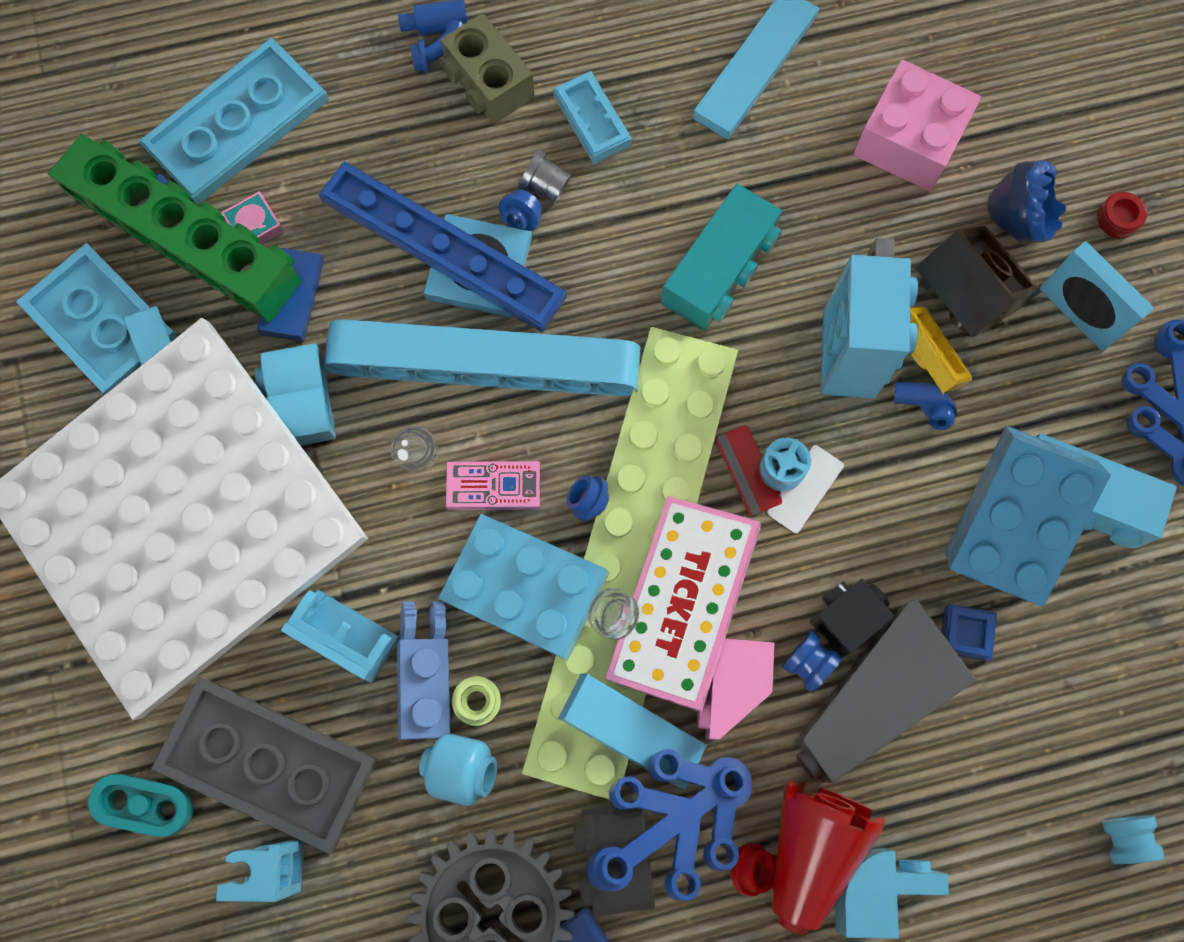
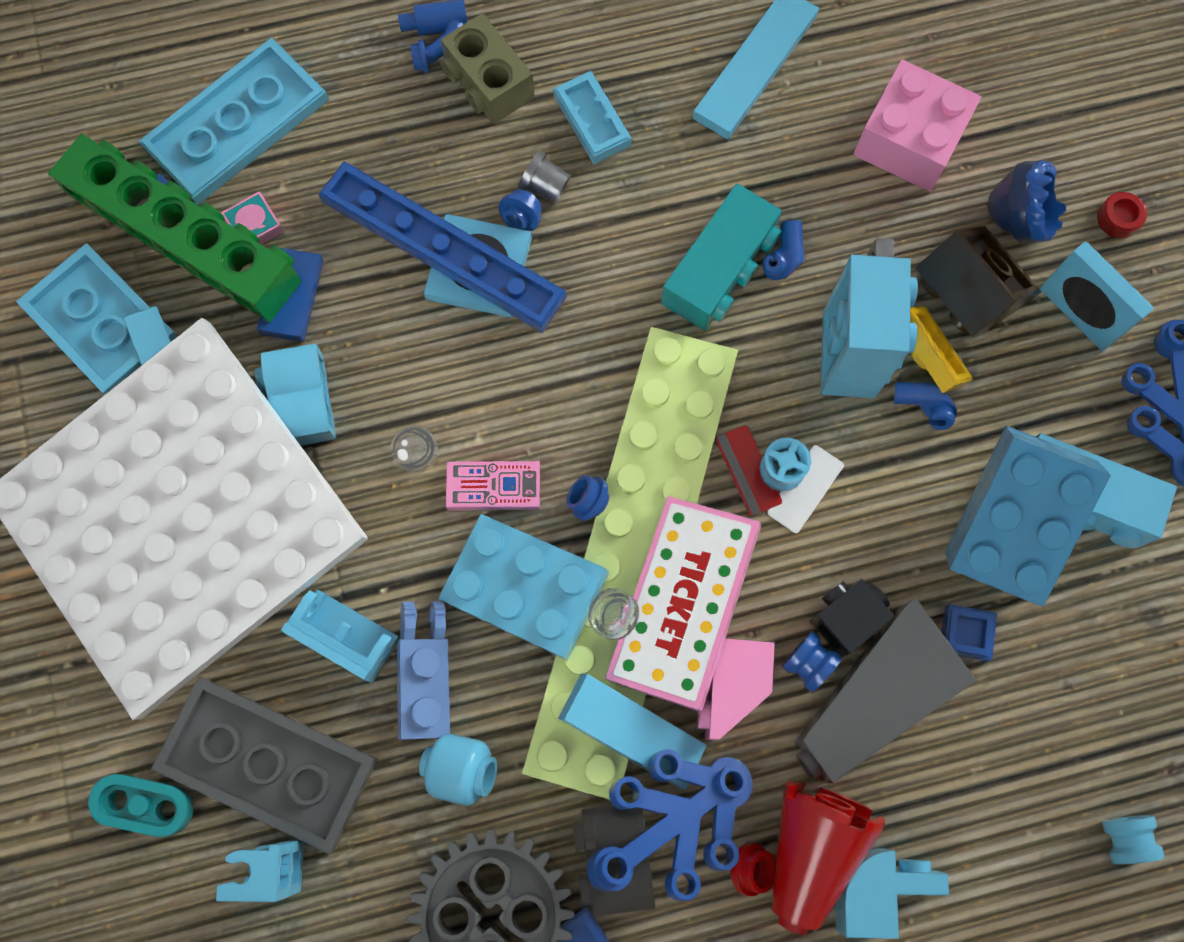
medium azure beam [323,320,641,396] -> none
yellowish green plate [452,676,501,726] -> none
none -> blue arm [762,220,804,280]

